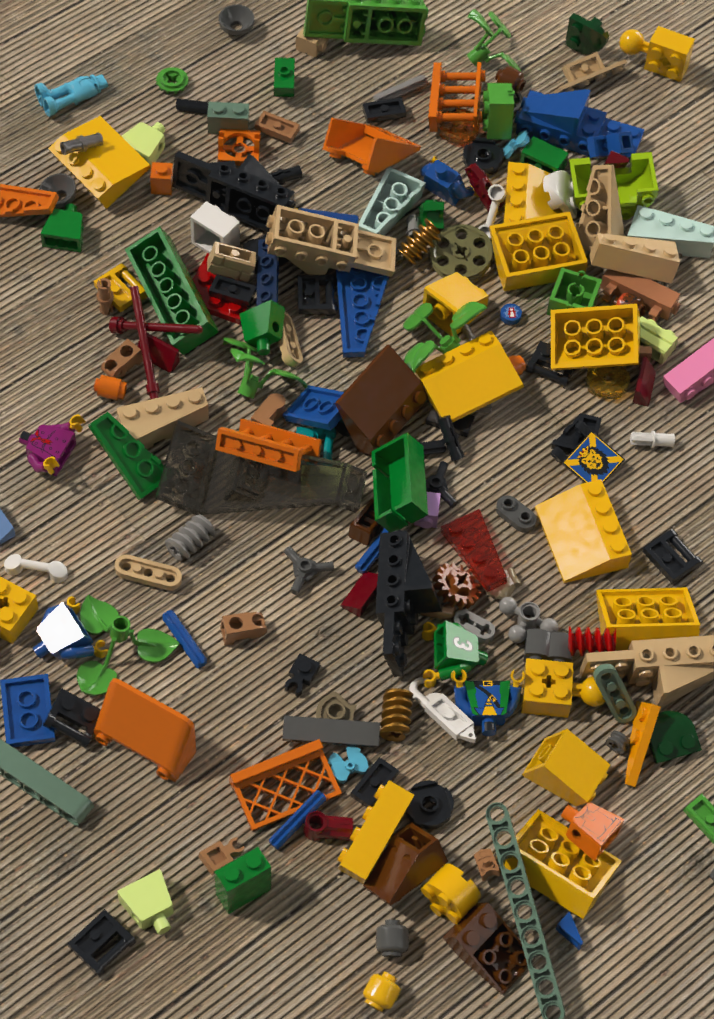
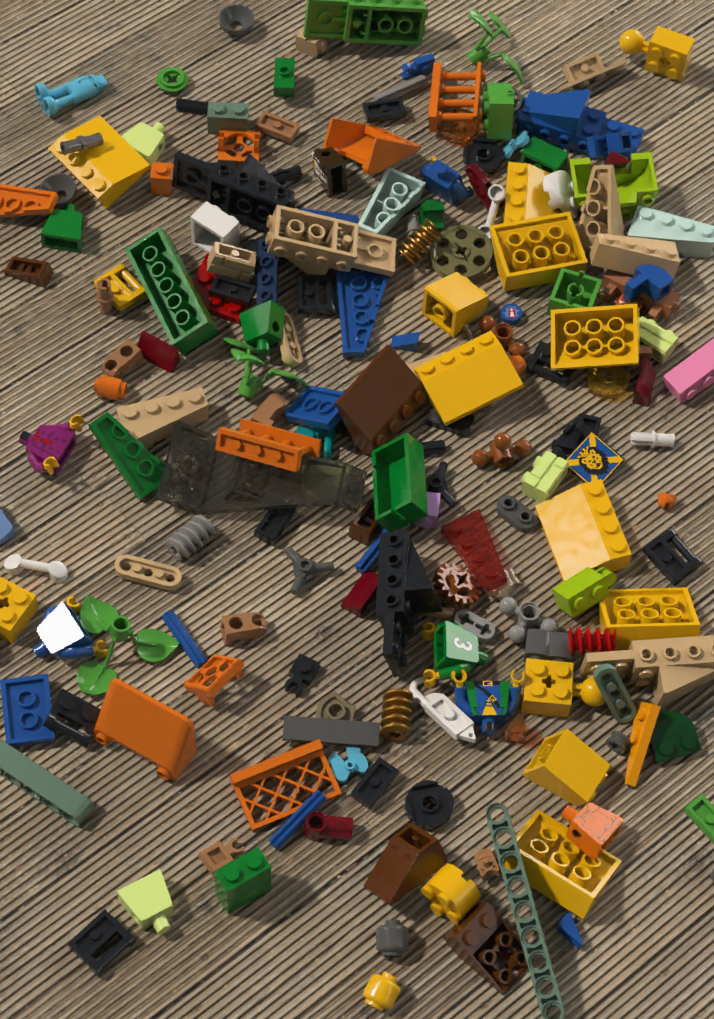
dark red piece [109,316,203,334] -> none
dark red bar [130,286,160,400] -> none
yellow brick [337,780,414,884] -> none
bright green plant [403,302,487,374] -> none
black pin [437,415,465,461] -> none
reddish brown head [495,66,526,96] -> none
dark green slope [565,13,609,55] -> none
none -> reddish brown slope [4,256,53,287]
none -> orange piece [183,654,245,707]
none -> black plate [254,498,296,546]
none -> dark brown torso [312,147,347,198]
none -> blue piece [391,332,420,352]
none -> blue plate [400,53,435,80]
none -> dark orange piece [471,432,532,468]
none -> dark orange piece [479,315,526,358]
none -> clear orange slope [503,715,527,744]
none -> yellowish green brick [521,451,569,503]
none -> lime brick [552,566,617,617]
none -> blue brick [623,265,674,302]
none -> orange hinge [658,492,677,510]

